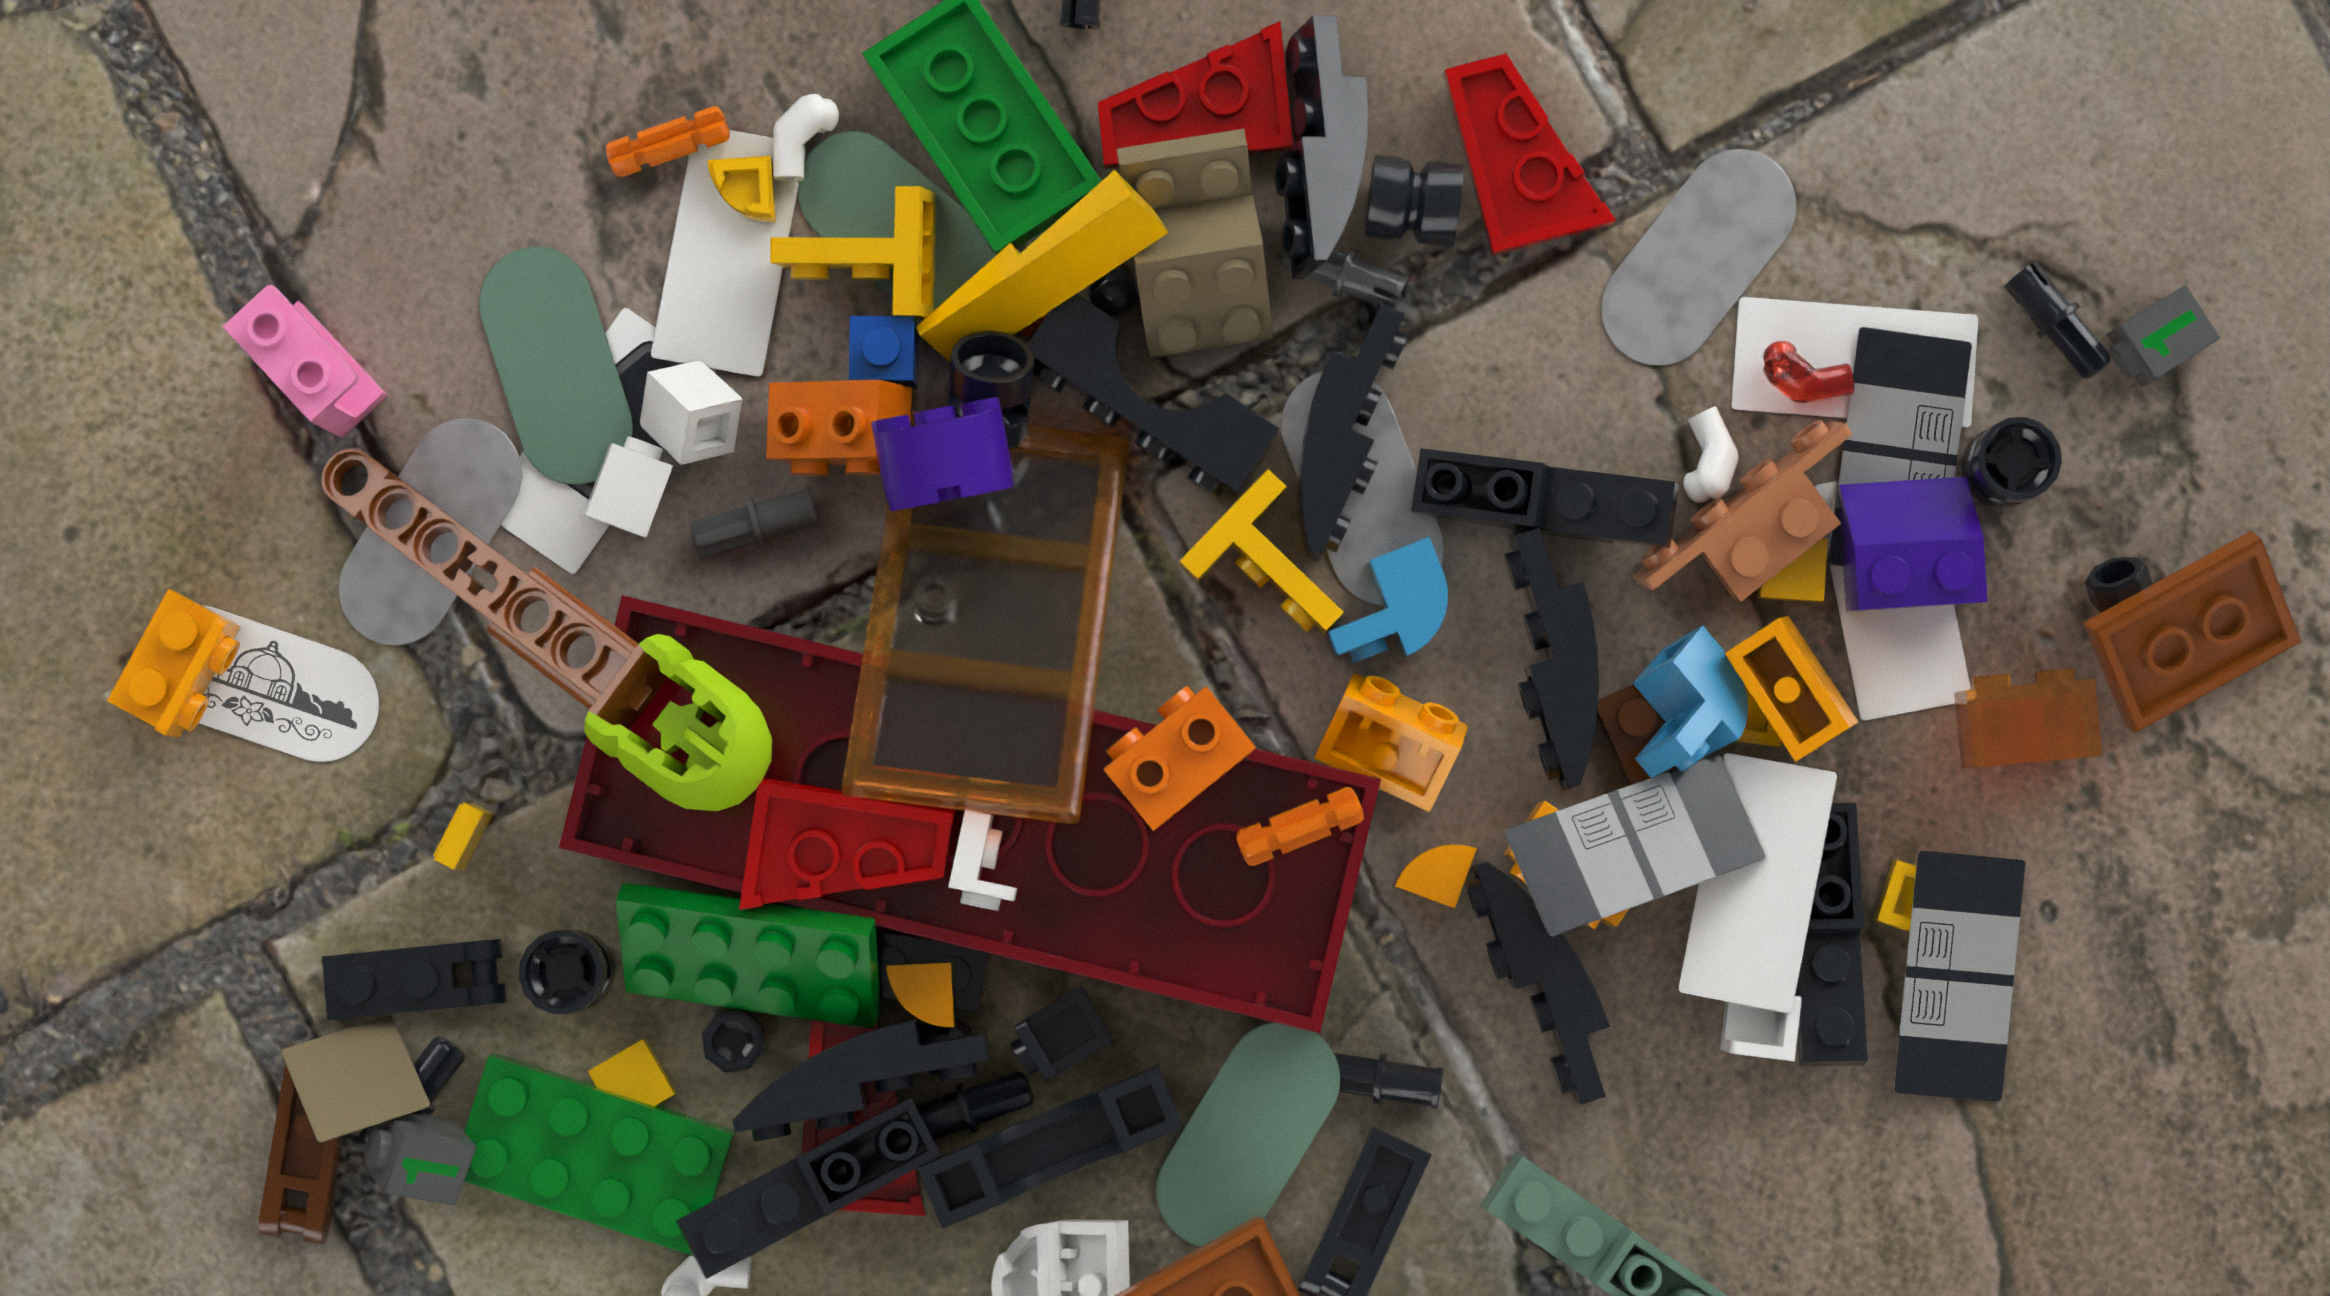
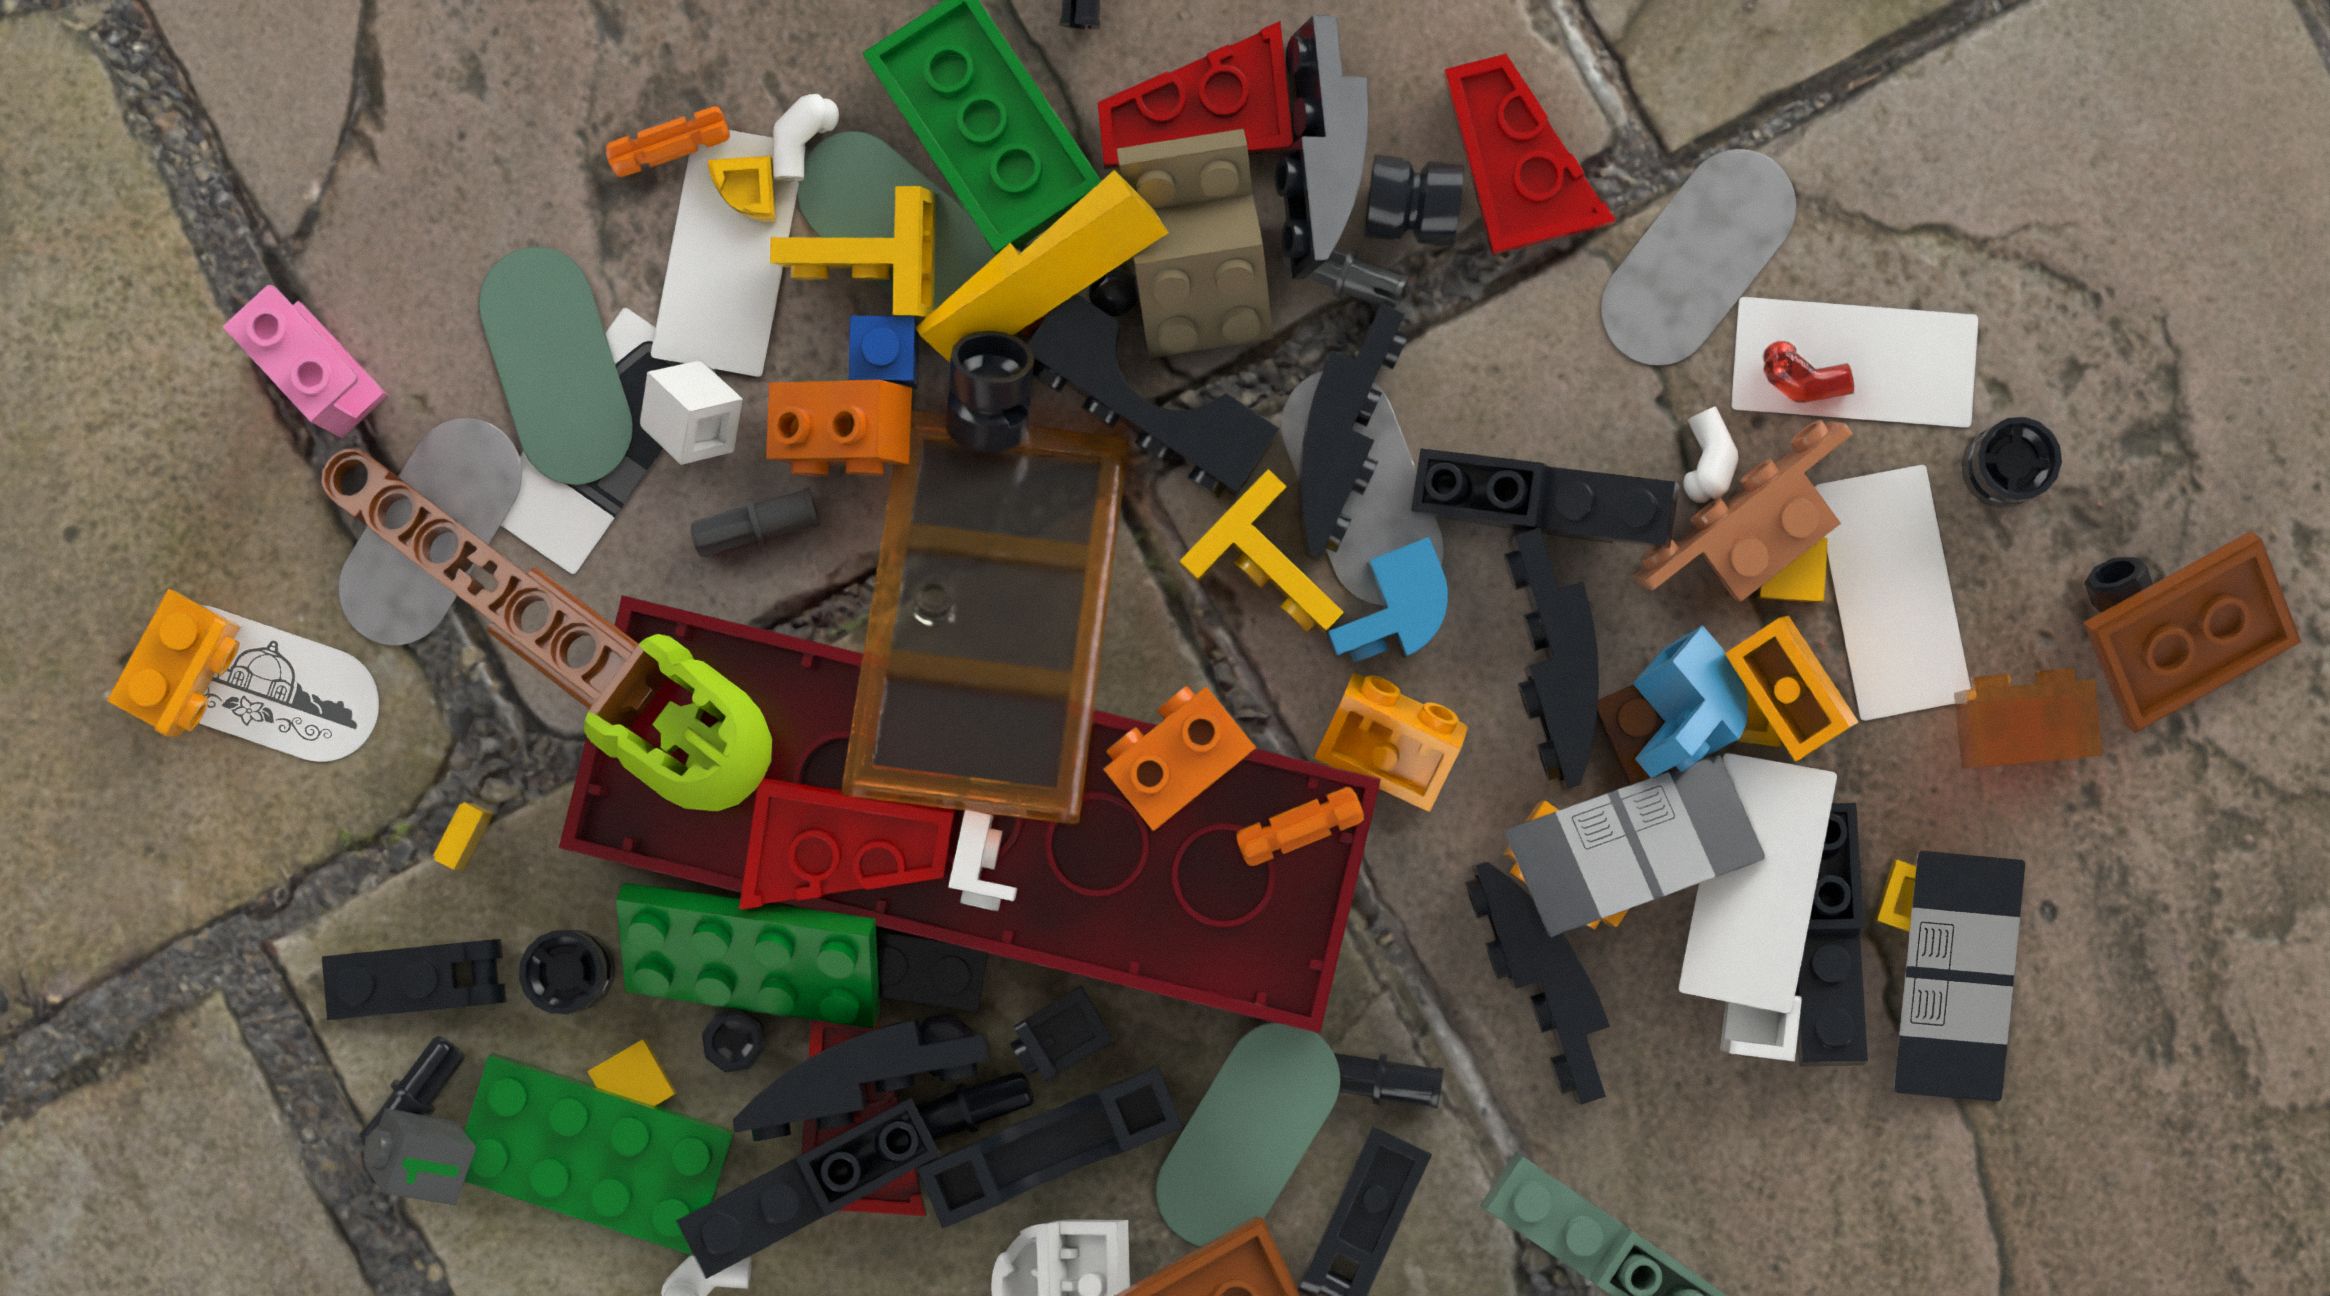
reddish brown plate [258,1063,343,1245] -> none
dark tan sticker [281,1016,430,1142] -> none
white brick [583,436,673,538] -> none
dark purple brick [870,397,1014,511] -> none
light orange tile [886,962,955,1027] -> none
light orange tile [1394,844,1477,908] -> none
sticker [1828,327,1972,566] -> none
dark purple slope [1838,477,1988,612] -> none
black axle [2004,261,2111,379] -> none
dark grey brick [2107,285,2220,387] -> none

